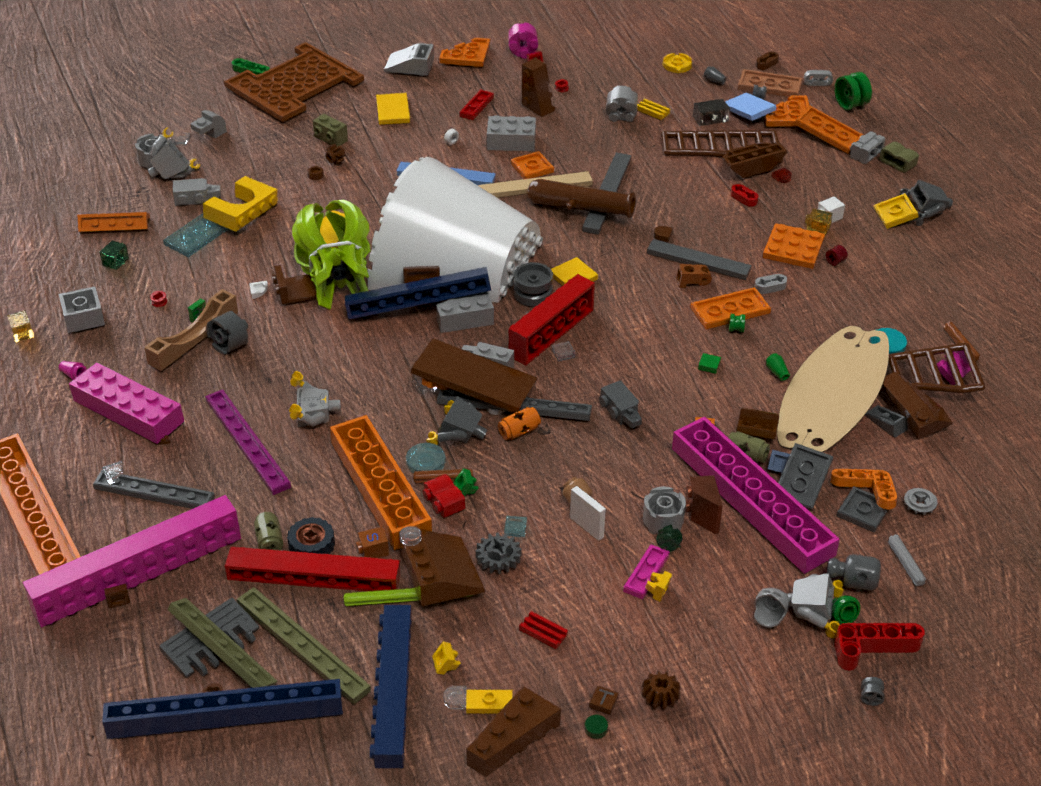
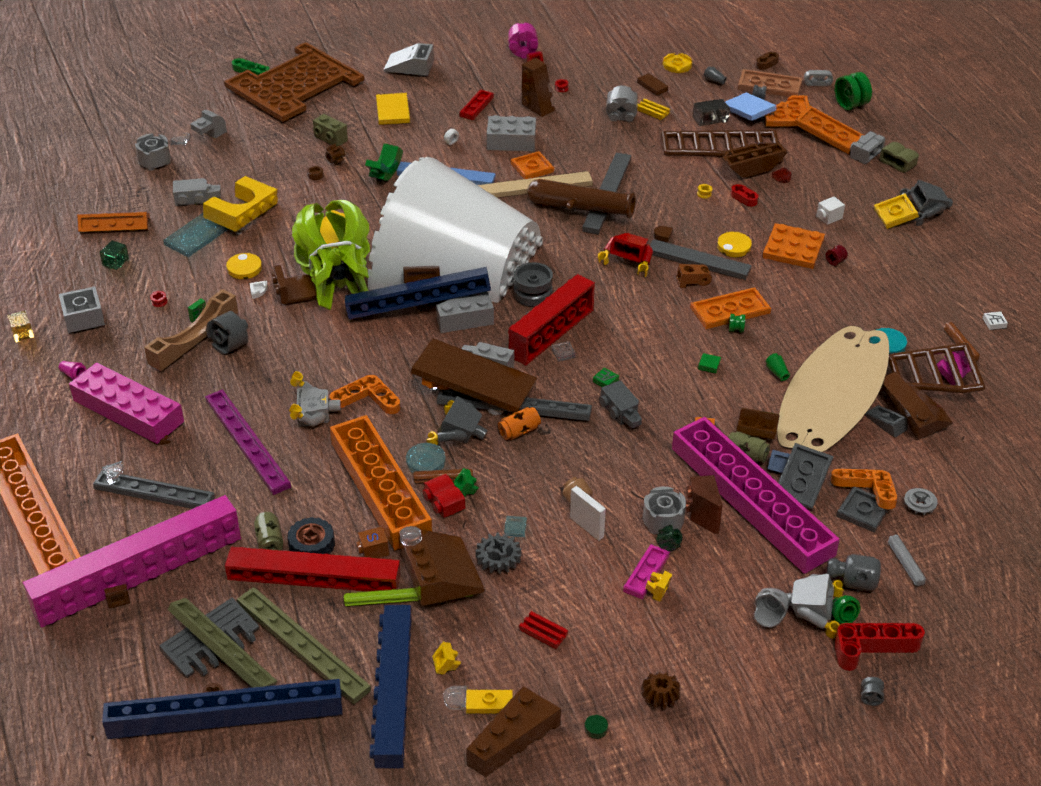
light grey torso [148,127,200,179] -> none
orange plate [439,38,490,67] -> none
yellow tile [551,257,598,286] -> none
reddish brown tile [589,686,619,715] -> none
light grey beam [754,274,787,294] -> none
clear yellow brick [805,208,833,236] -> none
none -> yellow tile [226,253,262,279]
none -> orange beam [330,375,400,414]
none -> green arch [365,143,403,181]
none -> green tile [593,368,619,387]
none -> red torso [598,233,653,277]
none -> reddish brown tile [637,73,668,96]
none -> yellow bush [697,184,712,199]
none -> yellow tile [717,232,752,257]
none -> white tile [983,312,1008,330]

